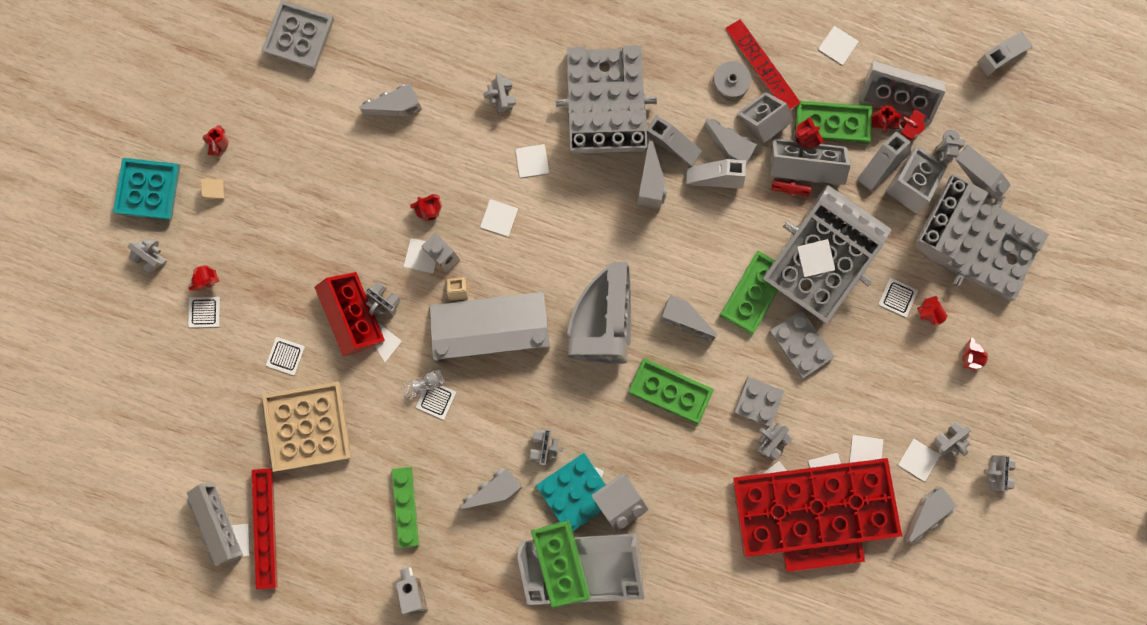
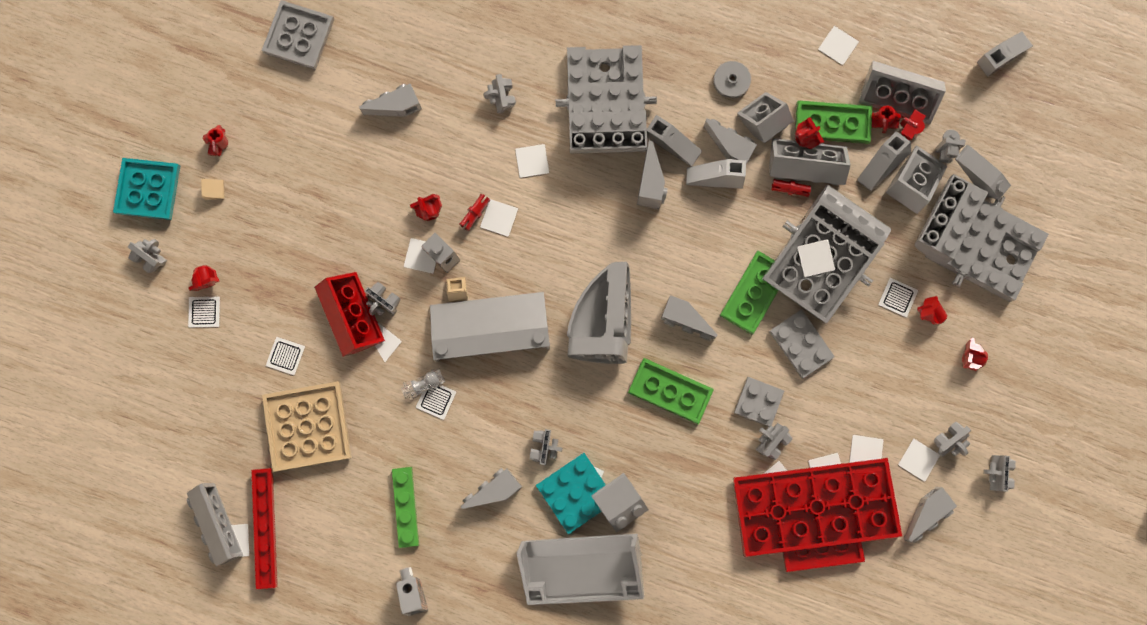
bright green tile [531,520,591,608] -> none
red sticker [725,19,801,110] -> none
none -> red pin [459,194,490,231]

